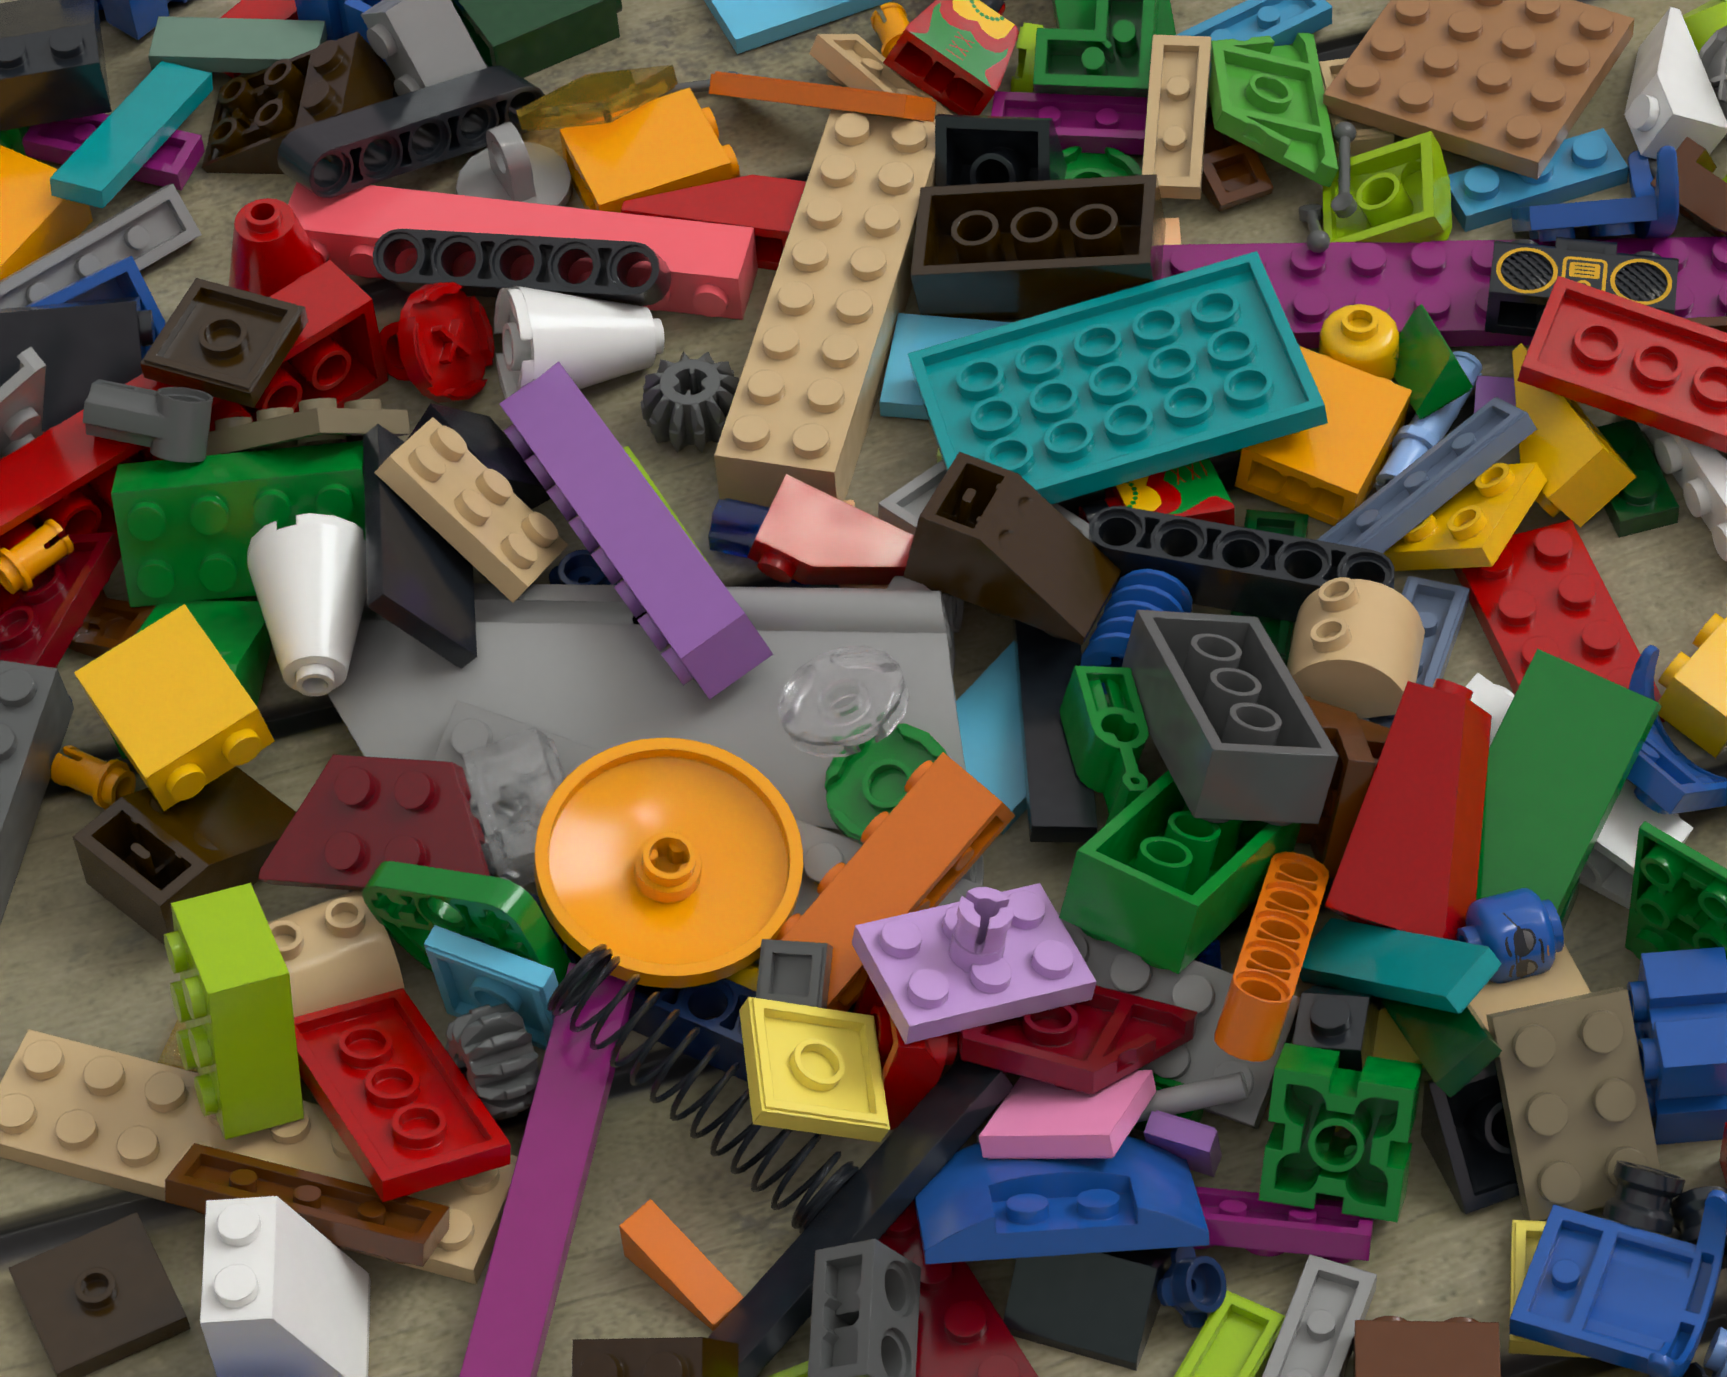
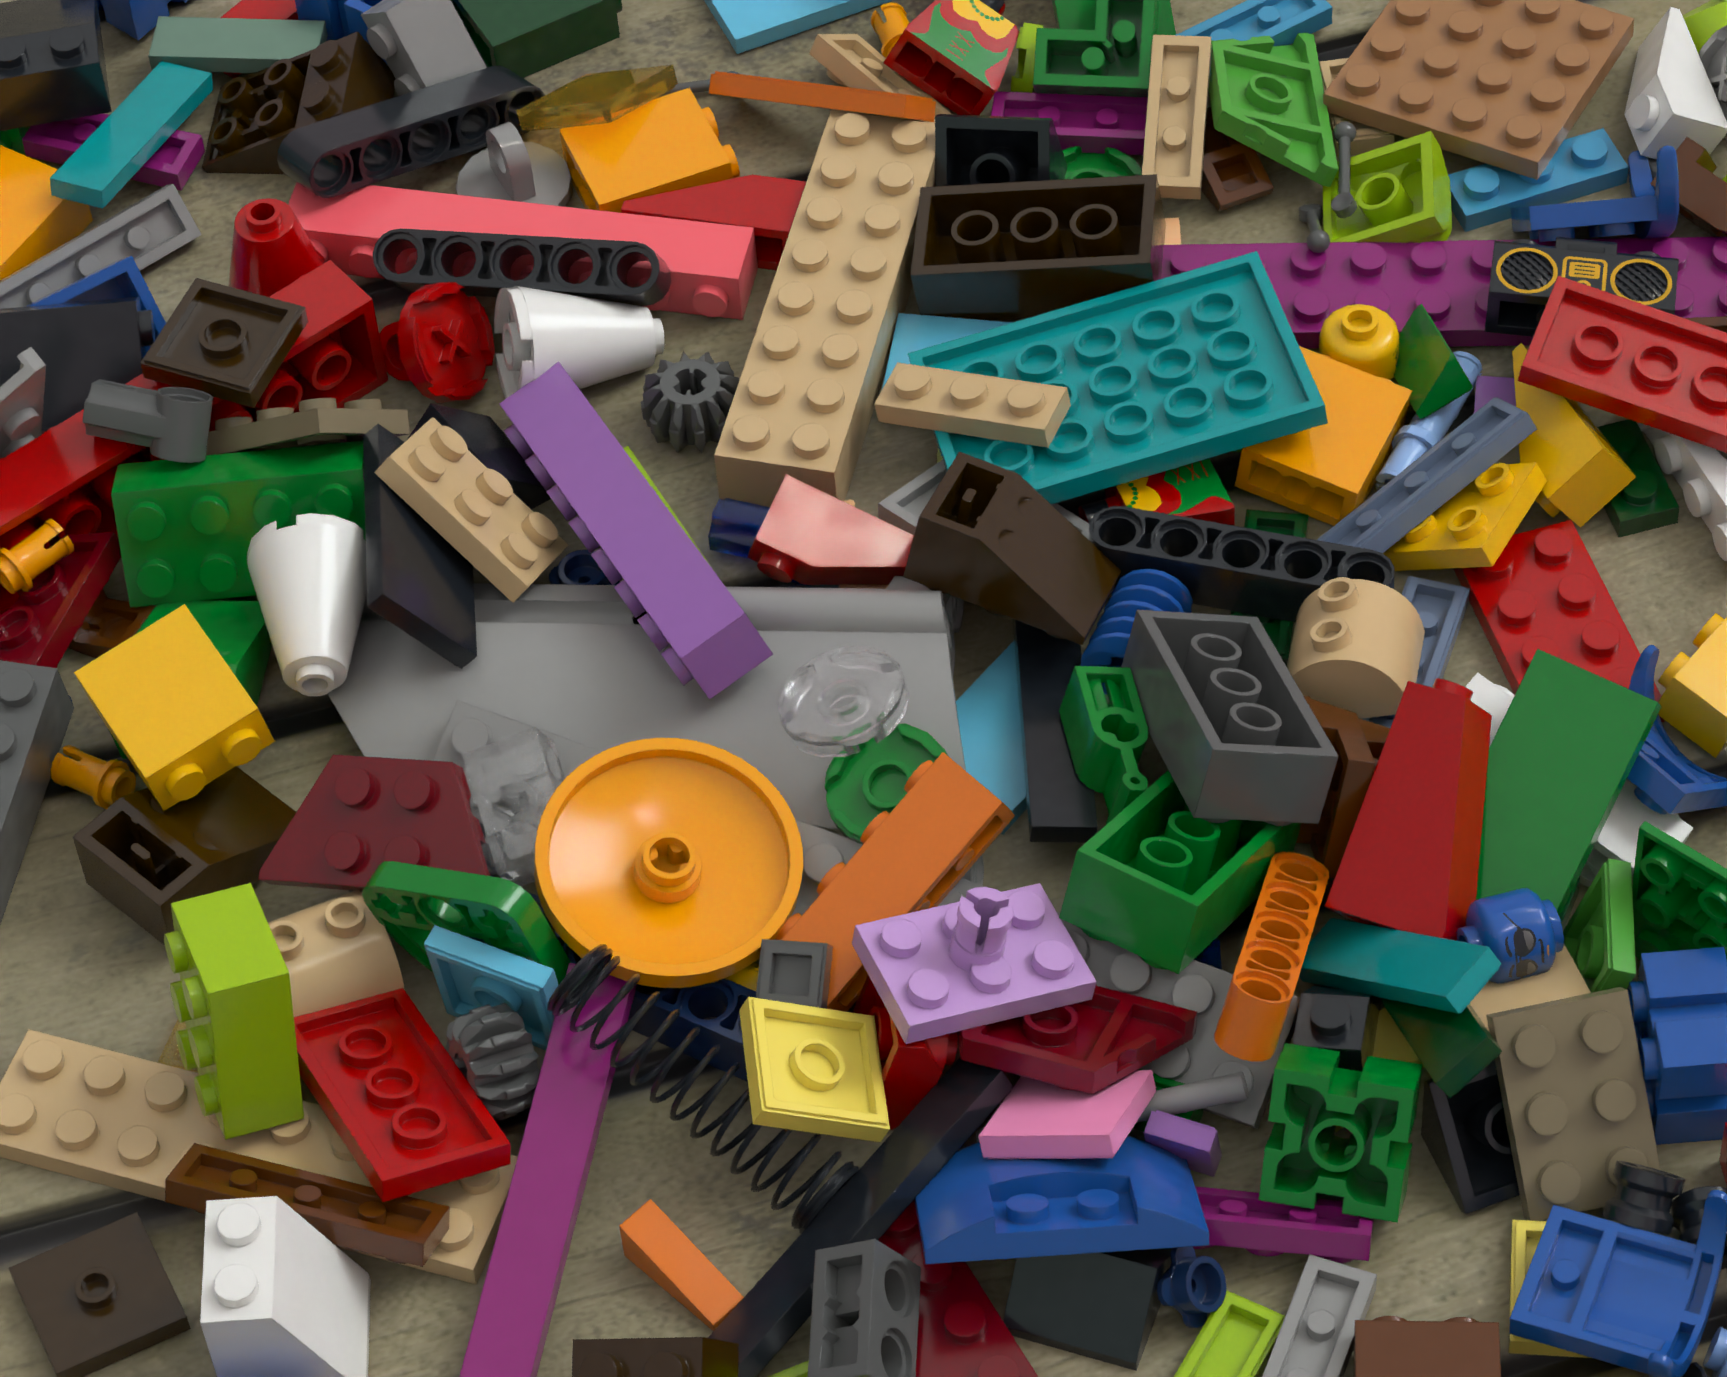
none -> tan plate [874,362,1071,448]
none -> bright green tile [1563,858,1636,993]

